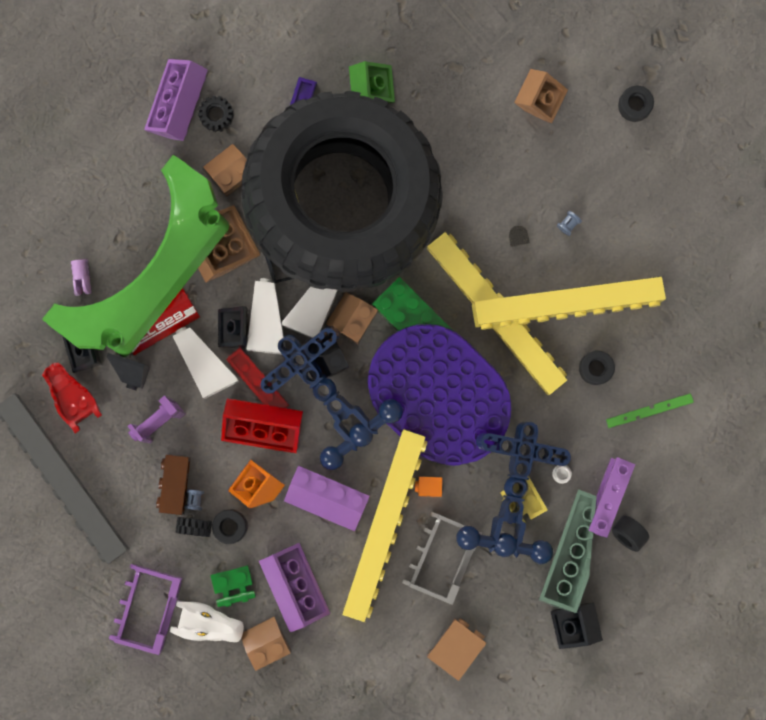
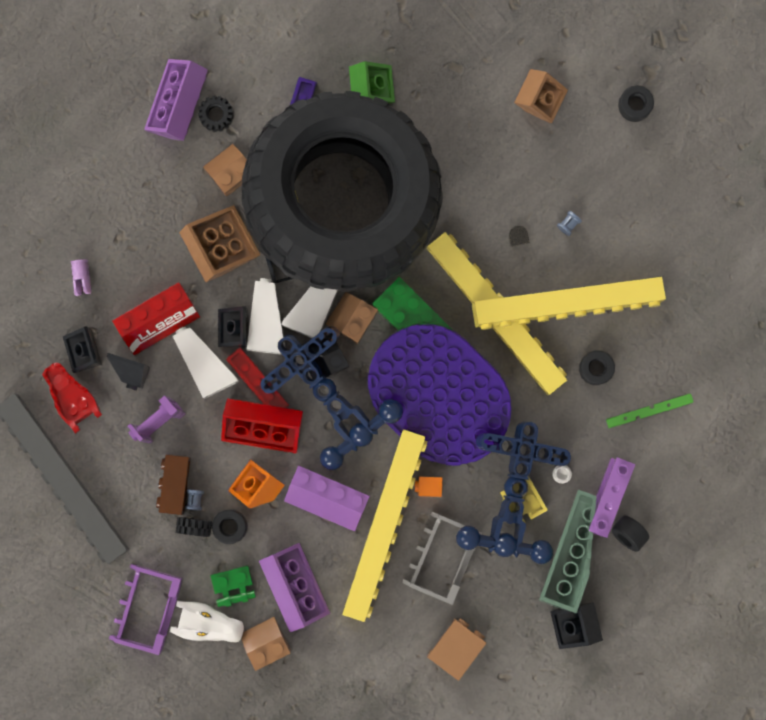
bright green panel [42,155,230,357] -> none

